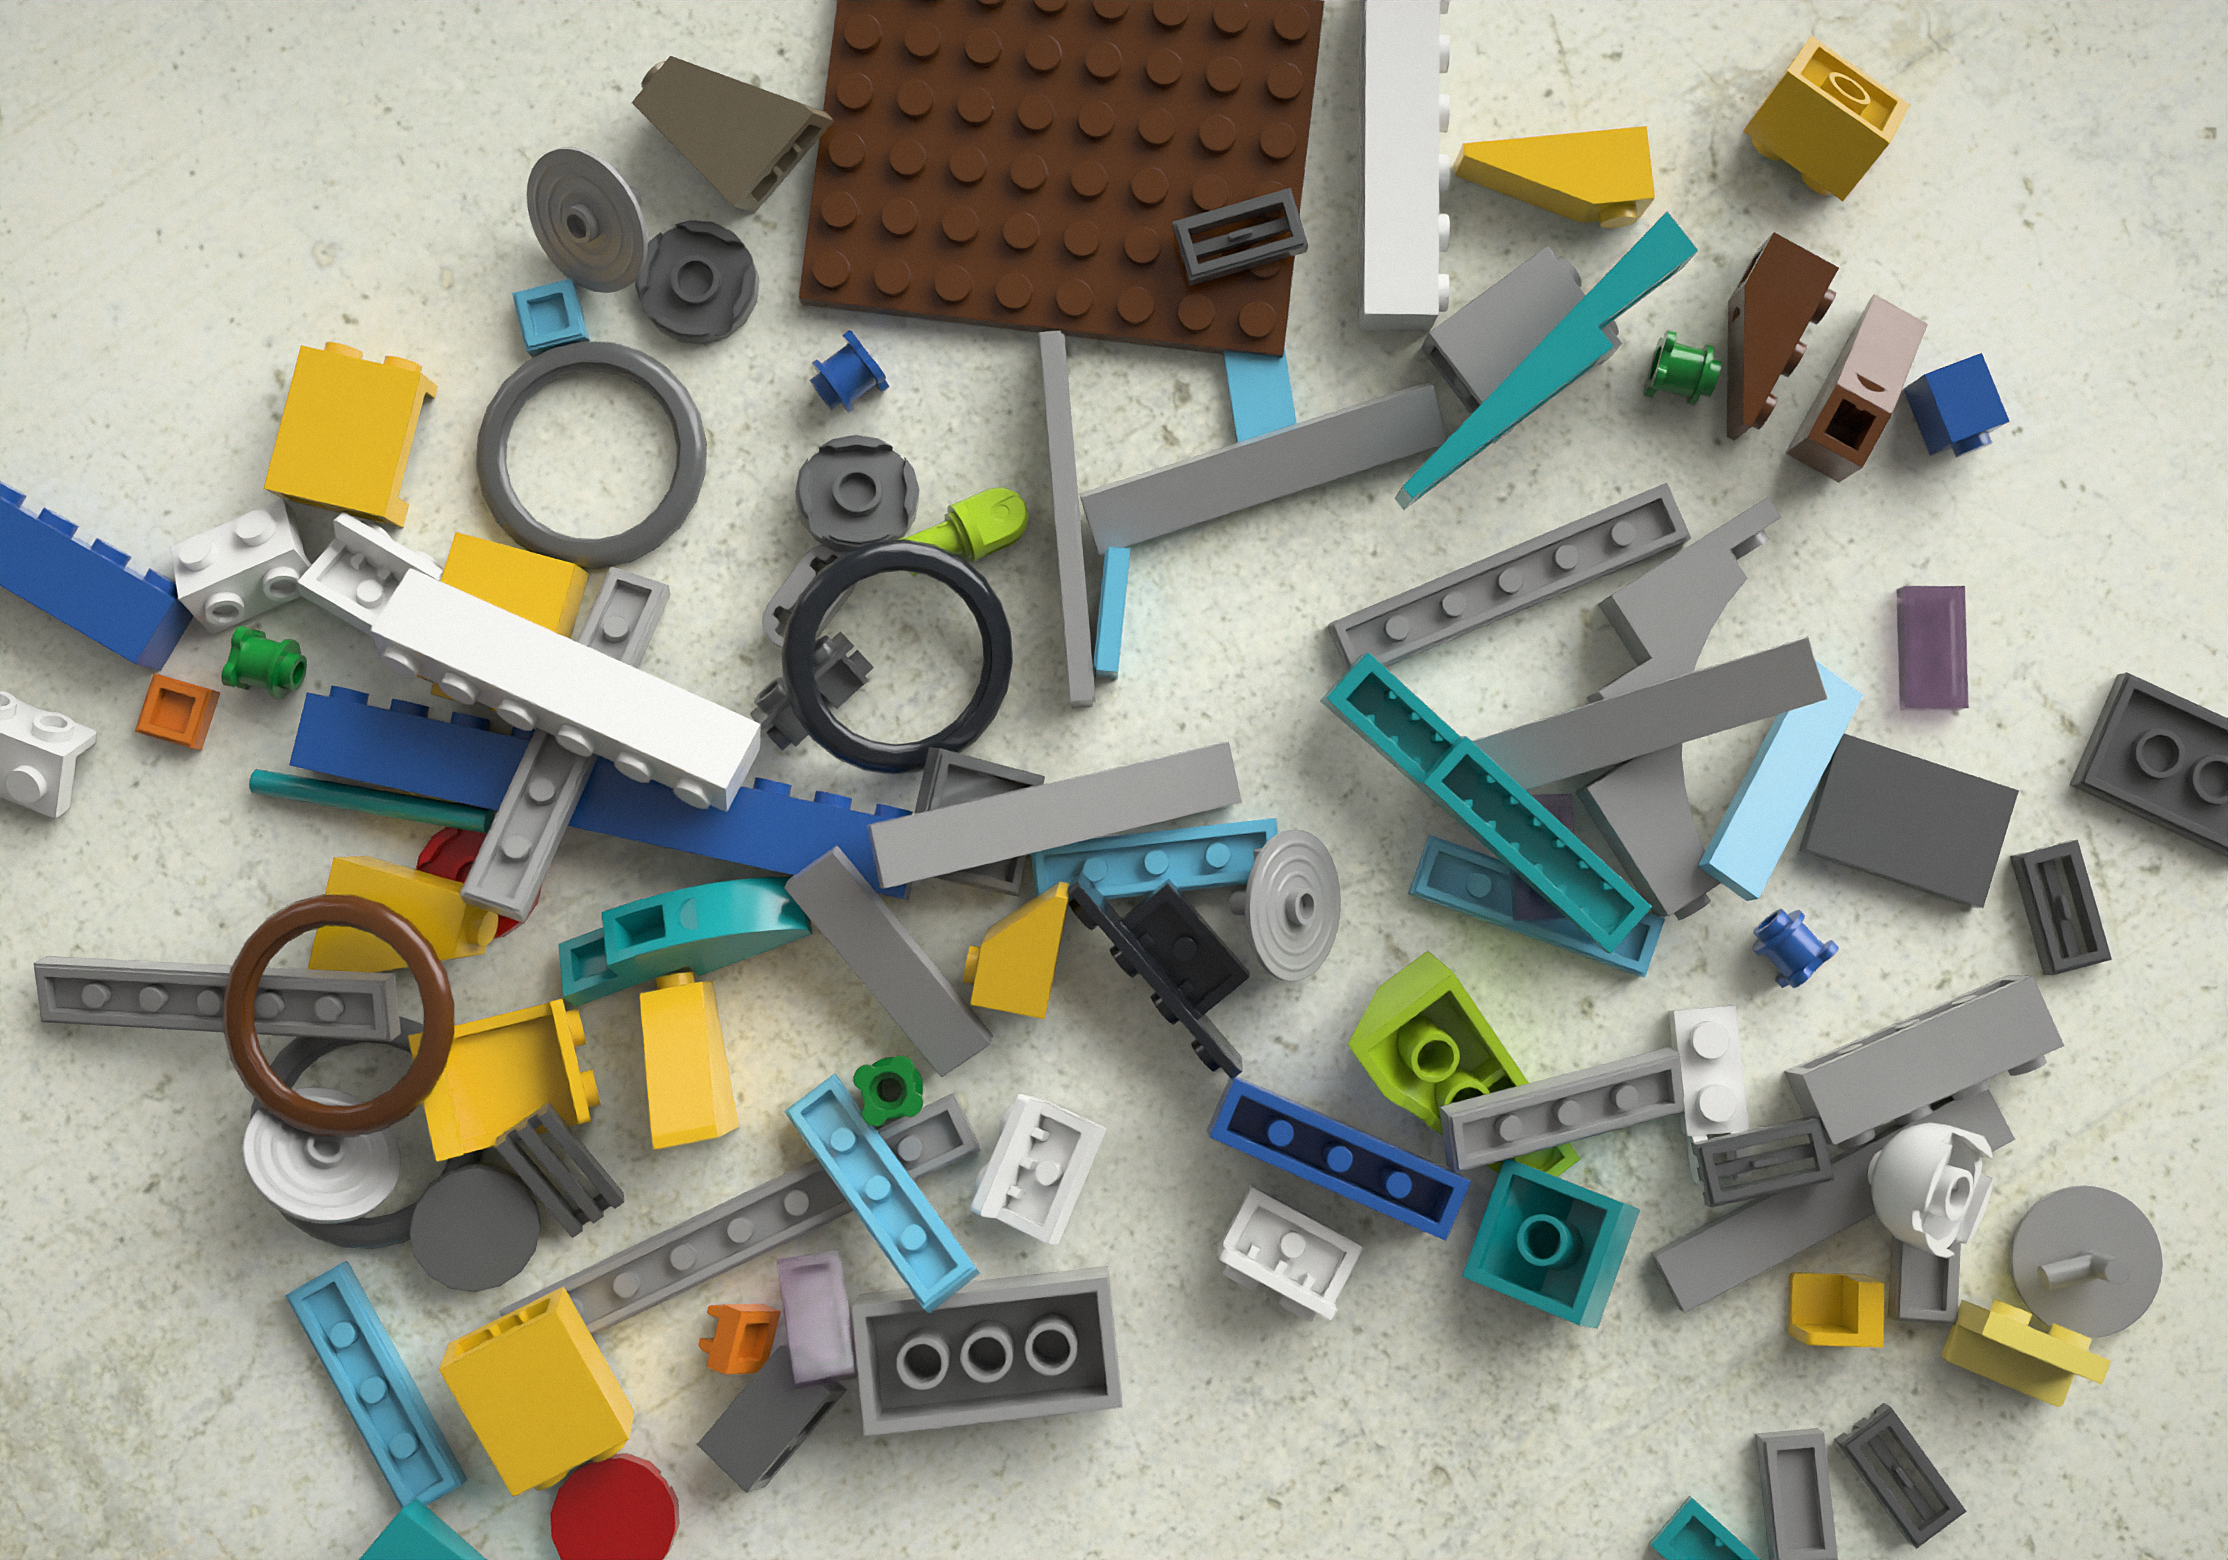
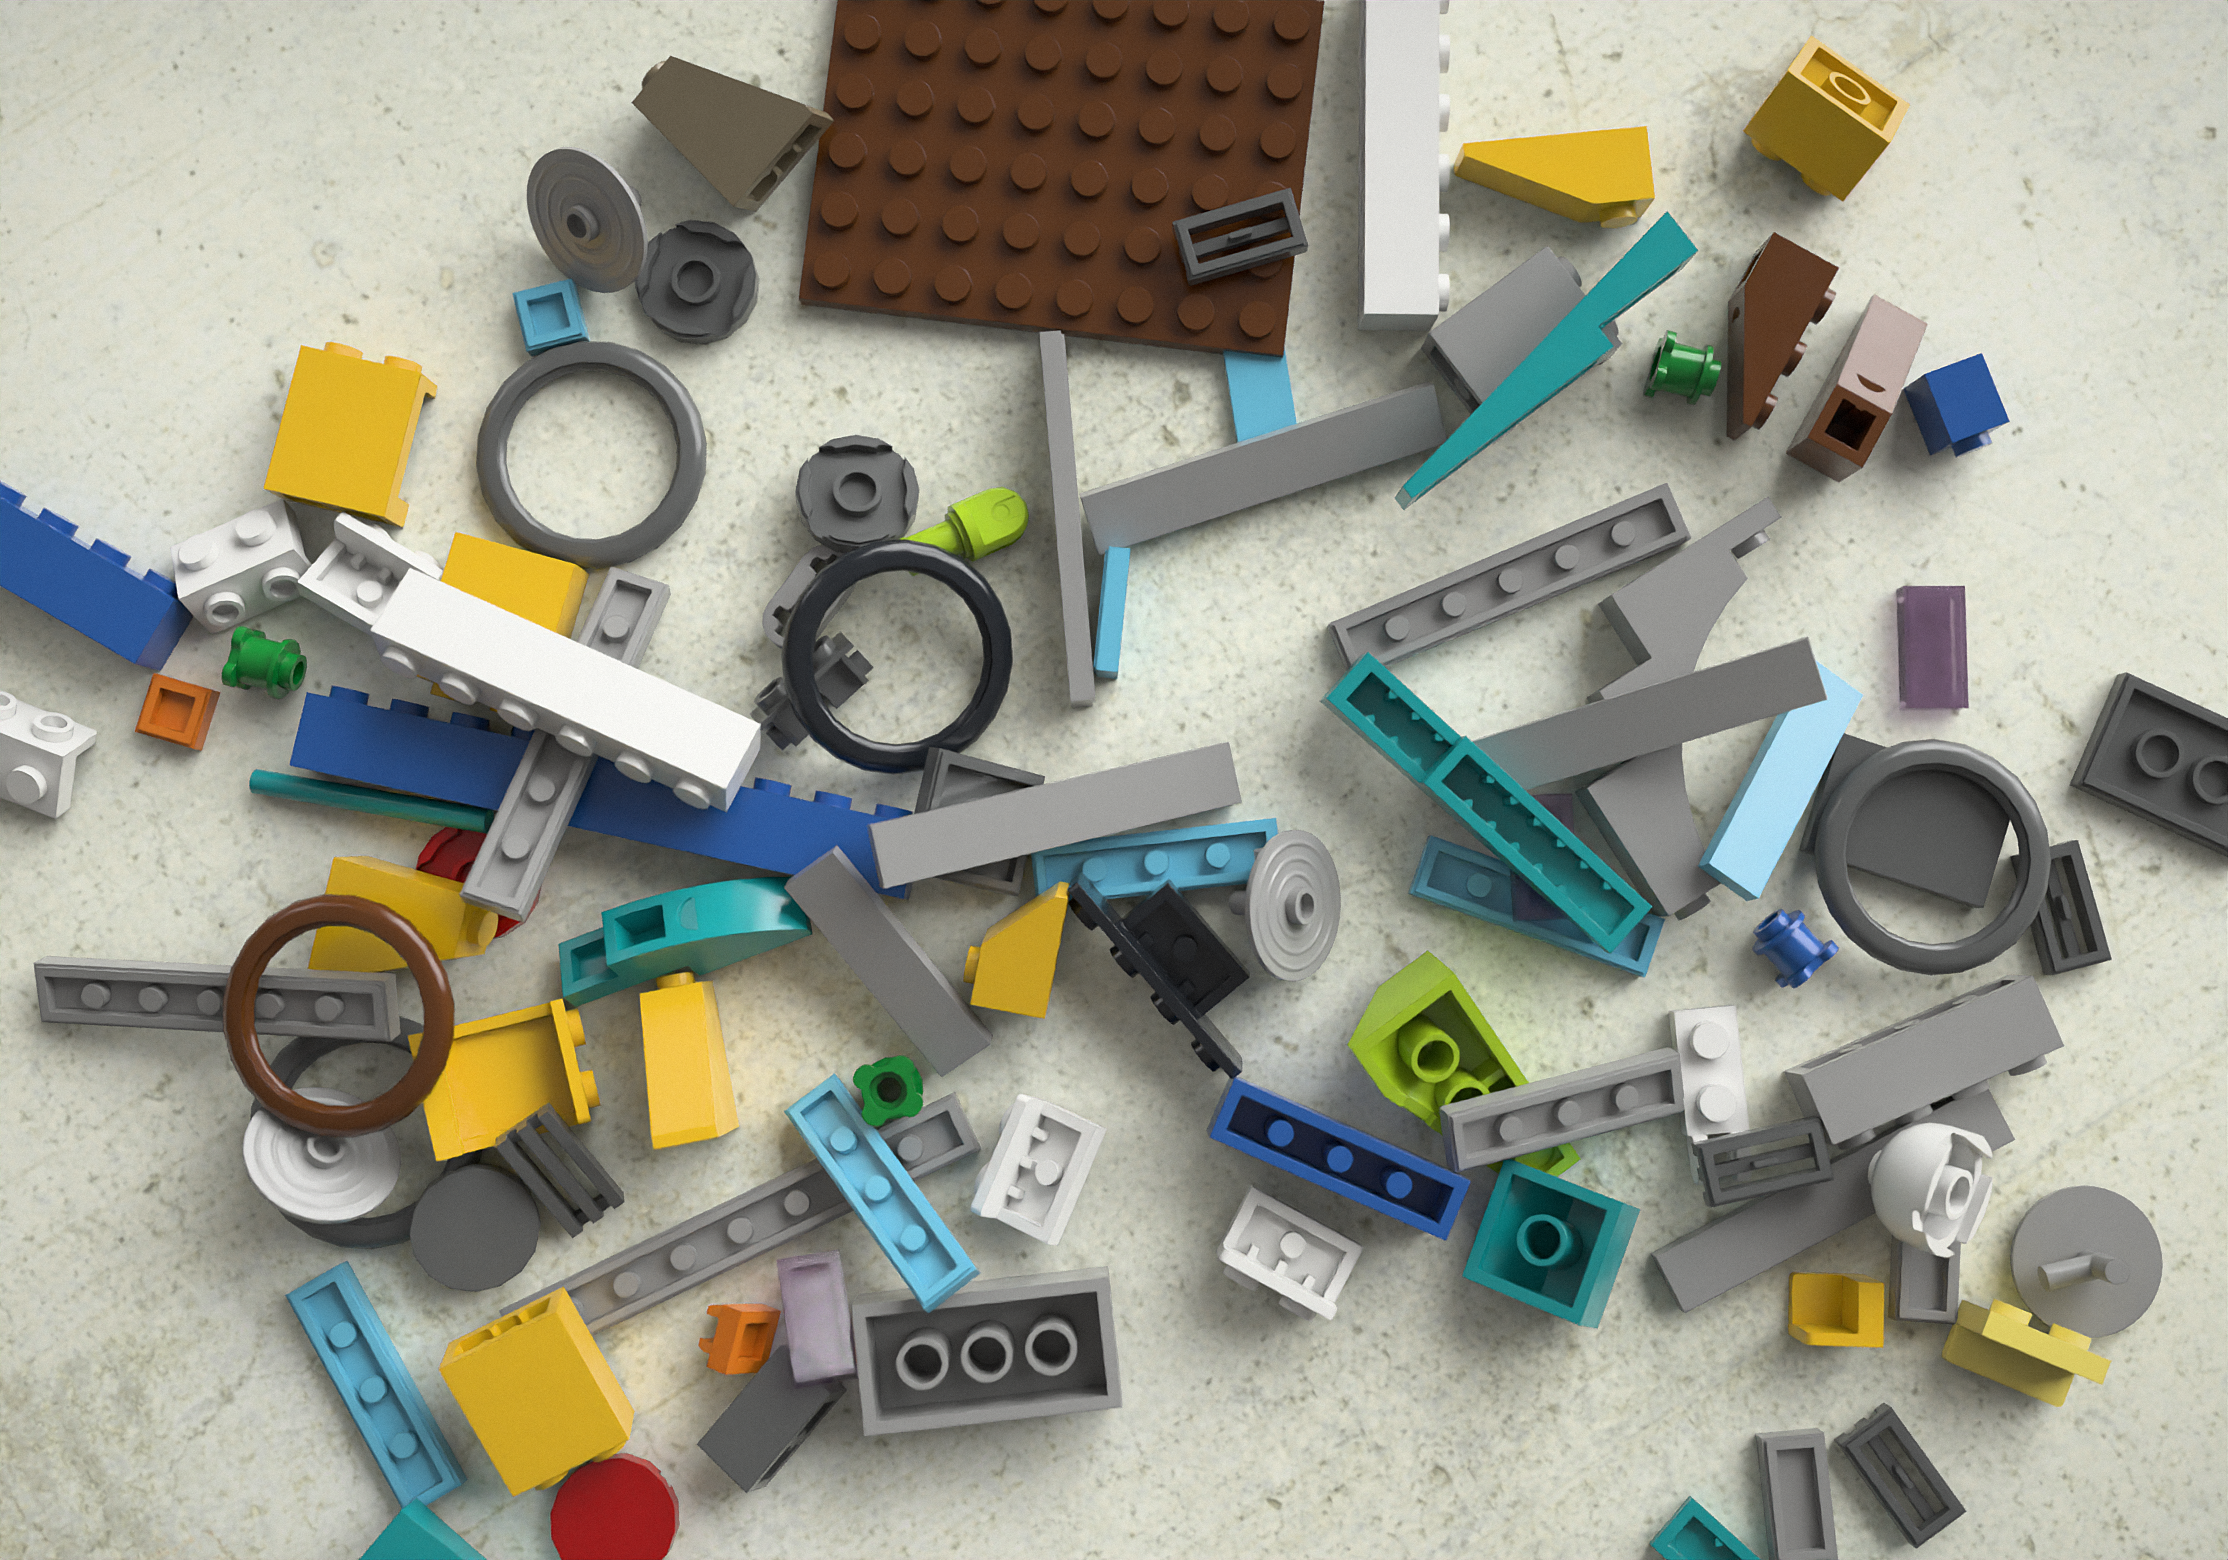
blue brick [809,330,889,413] -> none
none -> dark grey wedge [1814,739,2051,976]

